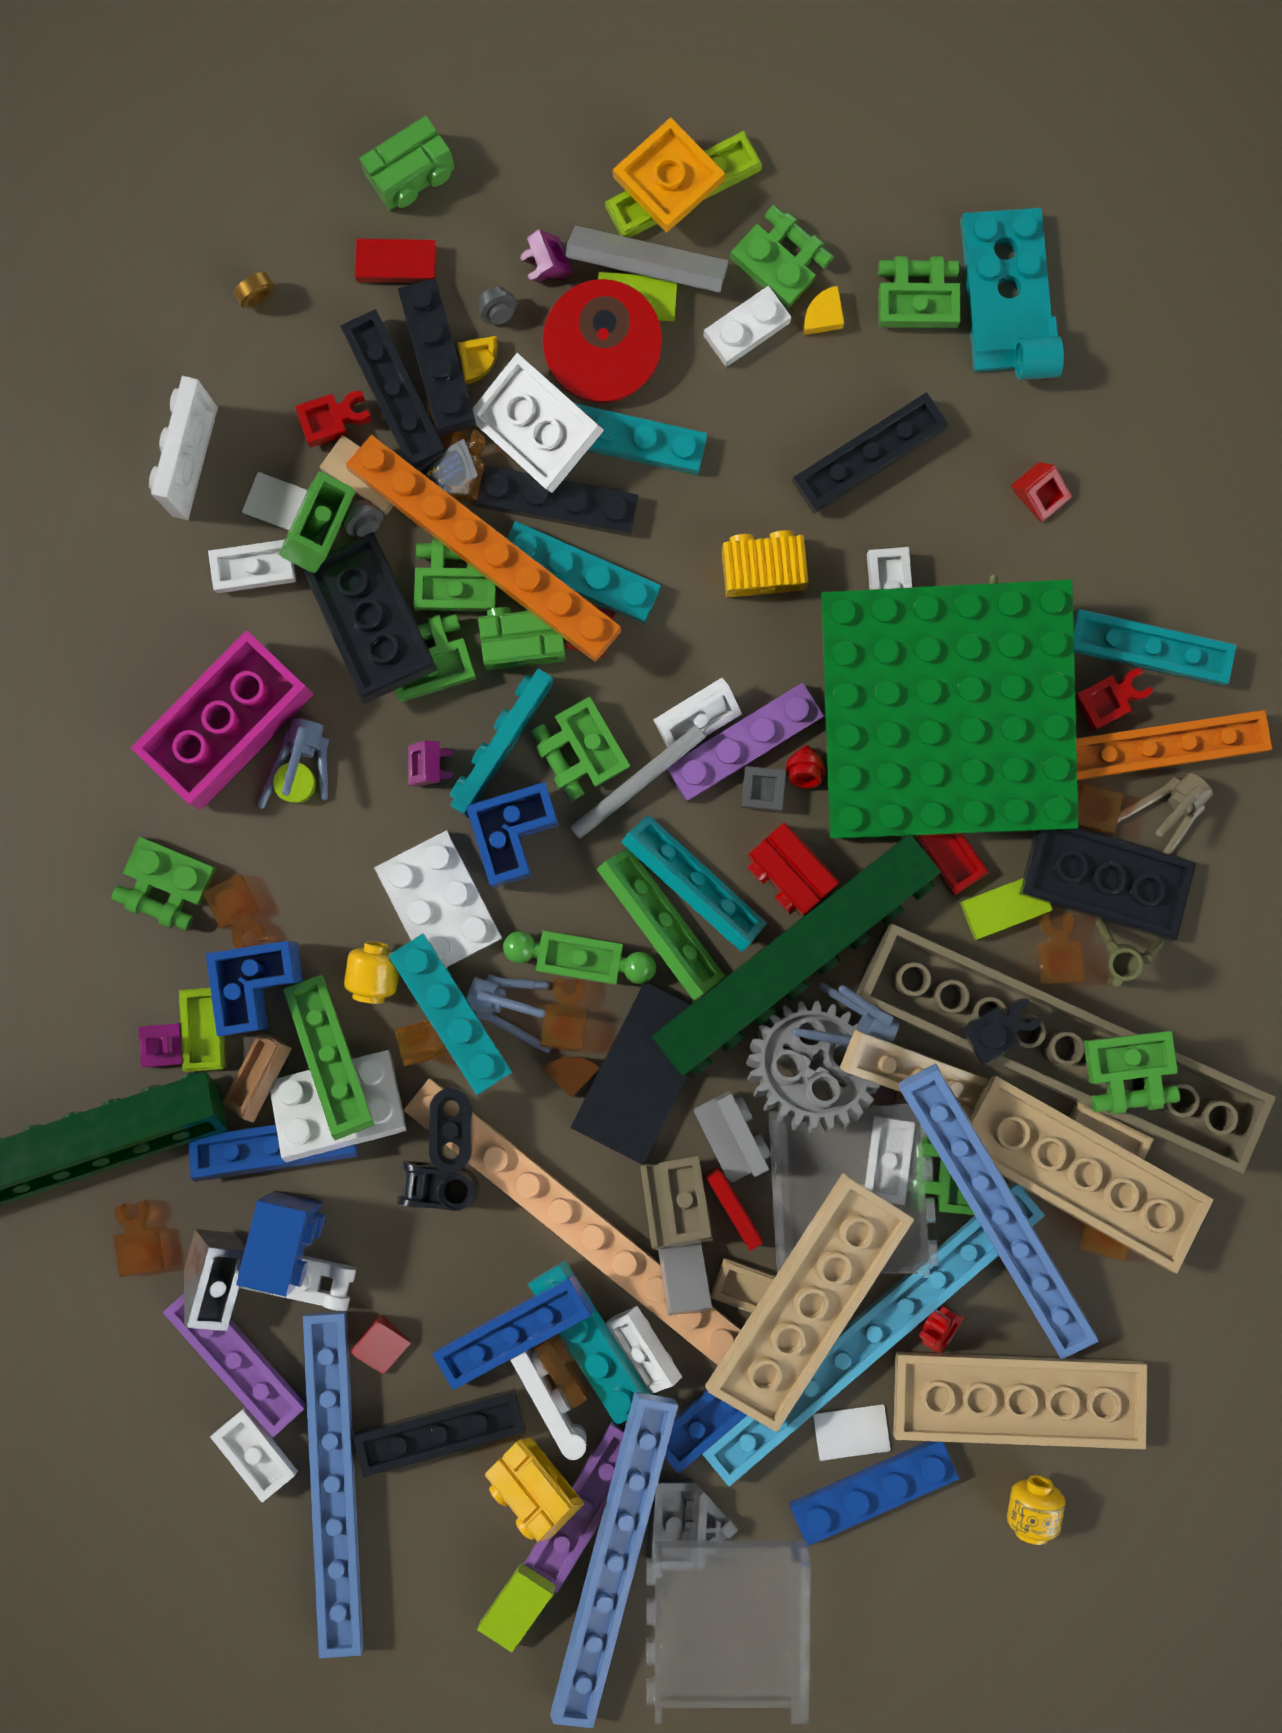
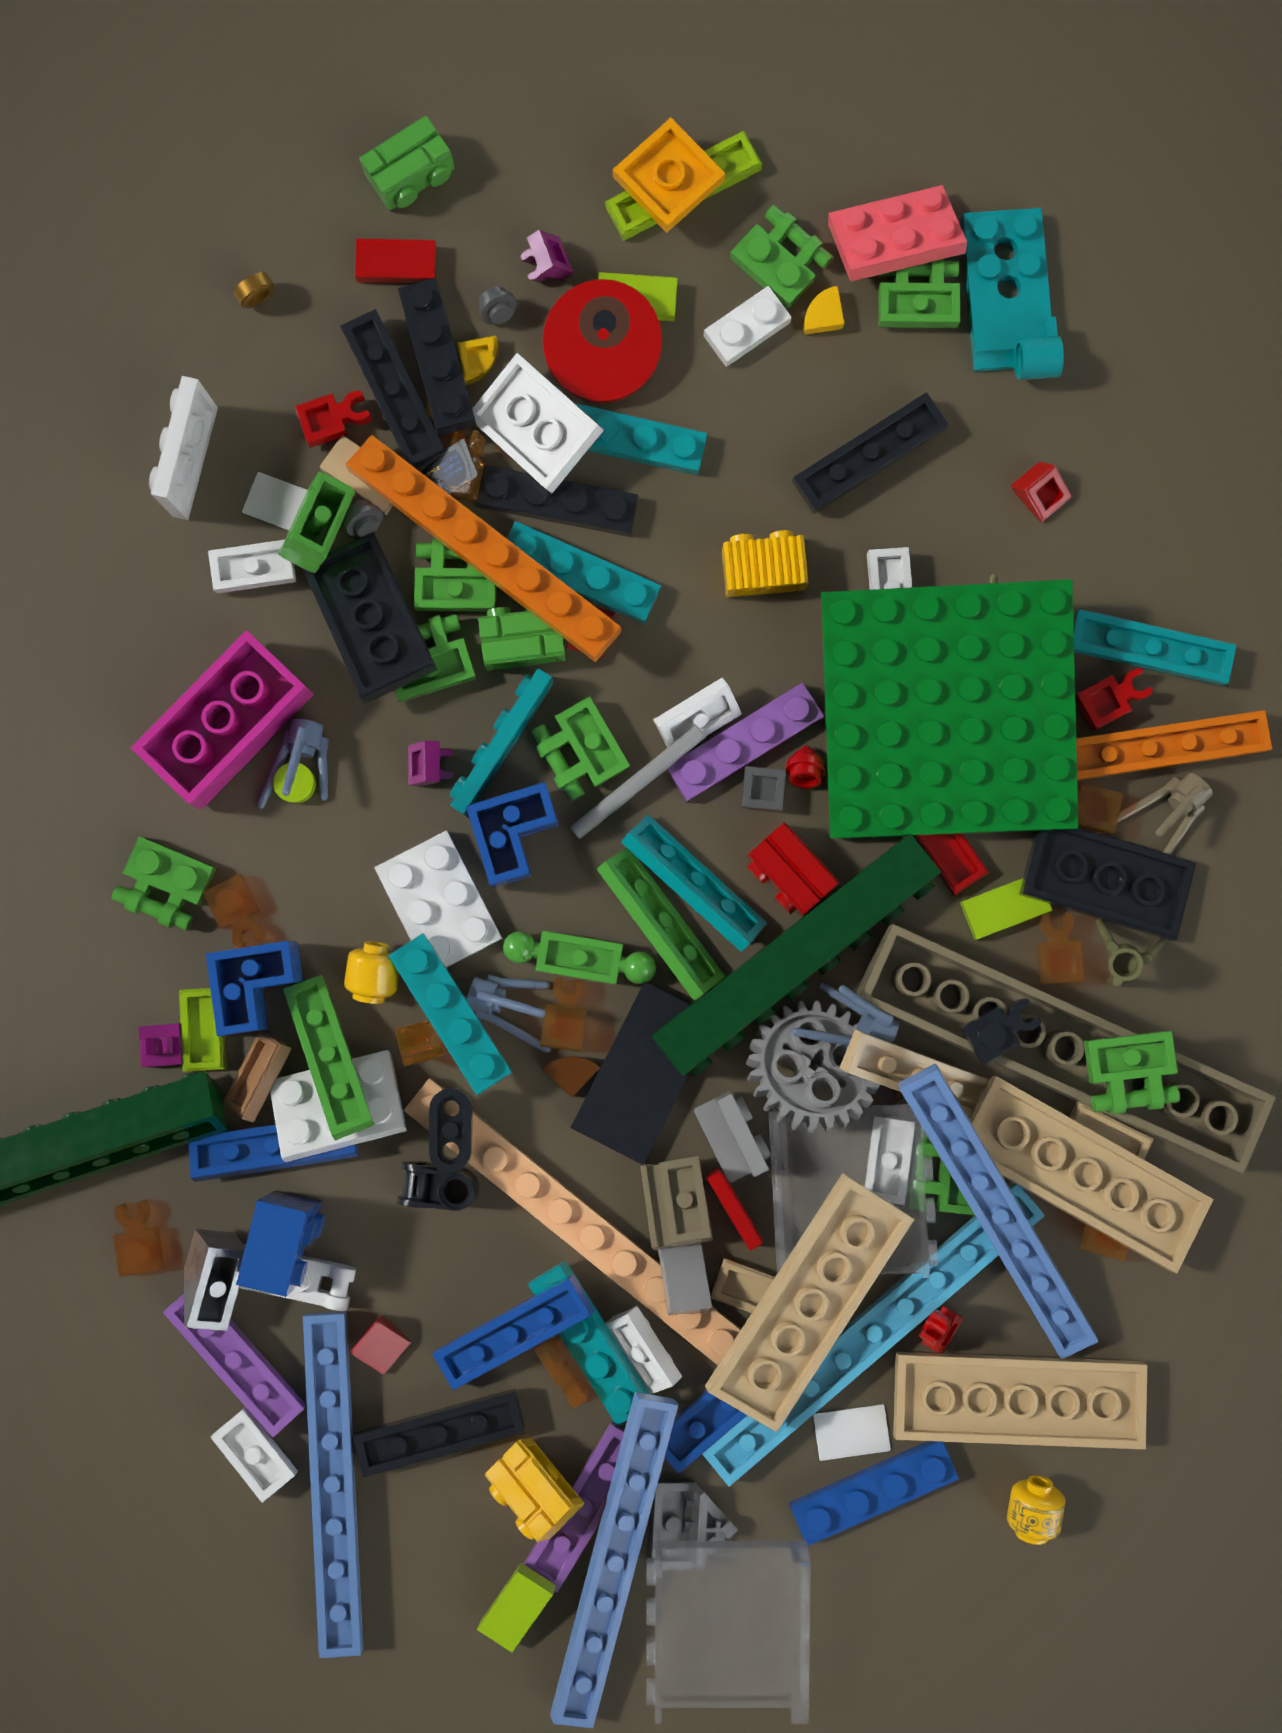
white plate [511,1348,587,1460] -> none
light grey tile [566,225,728,292] -> none
none -> coral plate [828,185,967,282]

